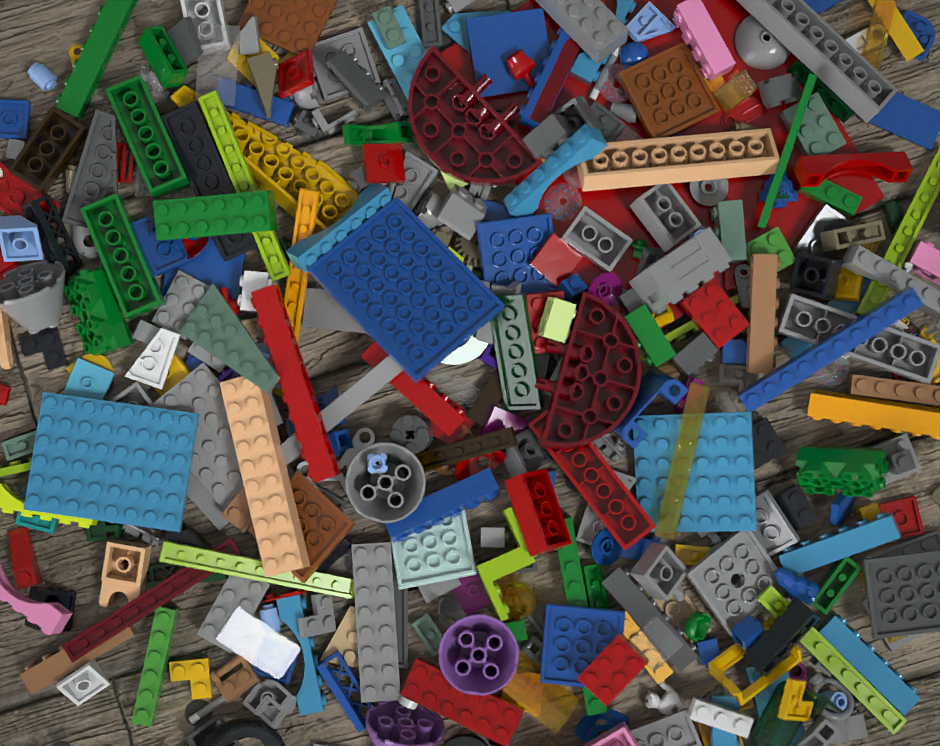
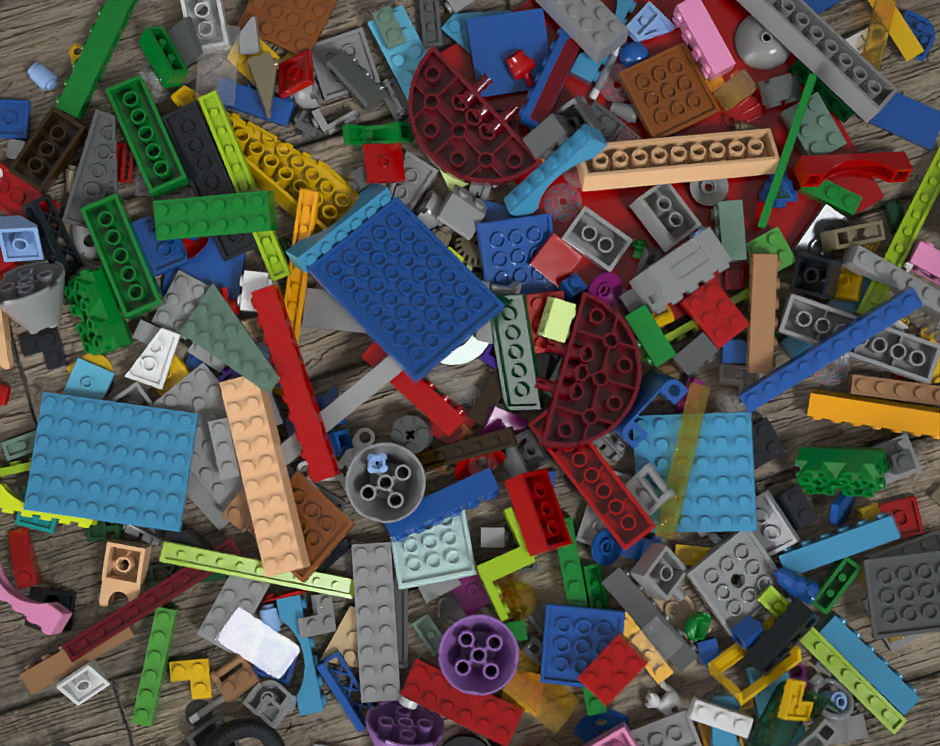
light grey piece [734,264,750,308] -> none
none -> light grey arch [208,417,241,480]
none -> light grey plate [625,462,676,516]

